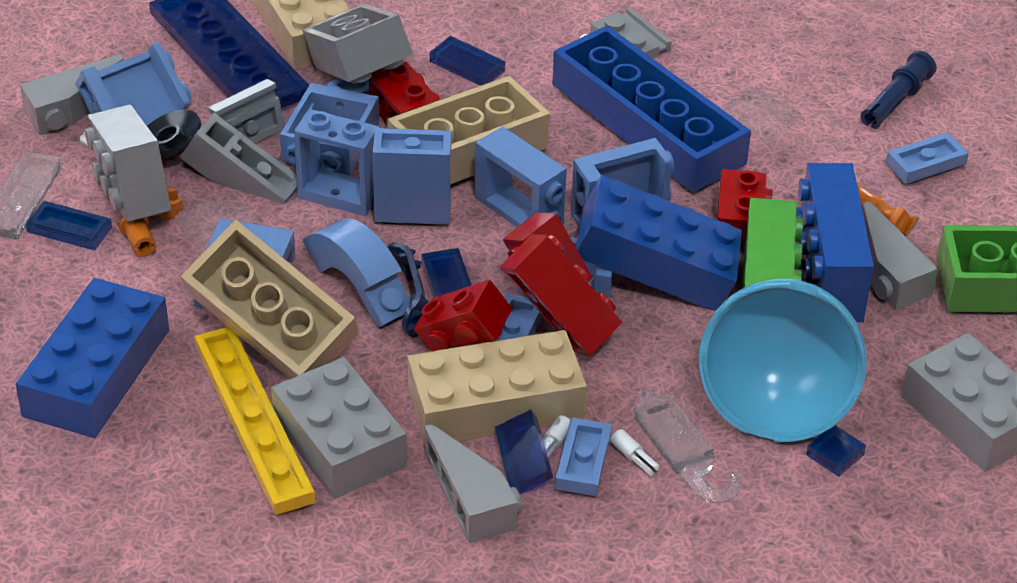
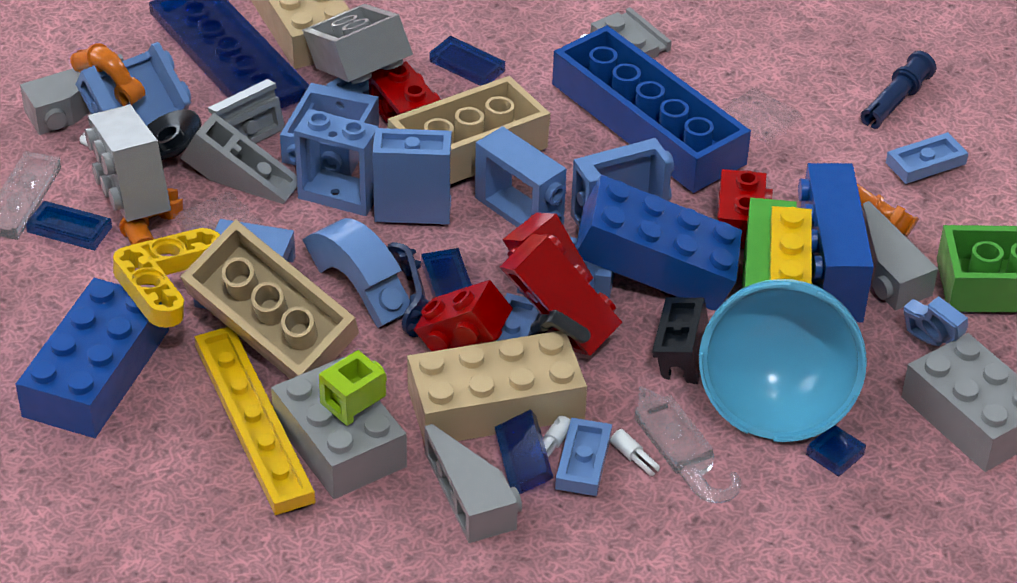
none -> orange piece [70,43,146,106]
none -> yellow beam [113,228,220,328]
none -> lime brick [319,350,387,426]
none -> black piece [528,310,591,343]
none -> black hinge [652,297,709,384]
none -> yellow plate [769,206,812,284]
none -> medium blue tile [904,296,968,346]

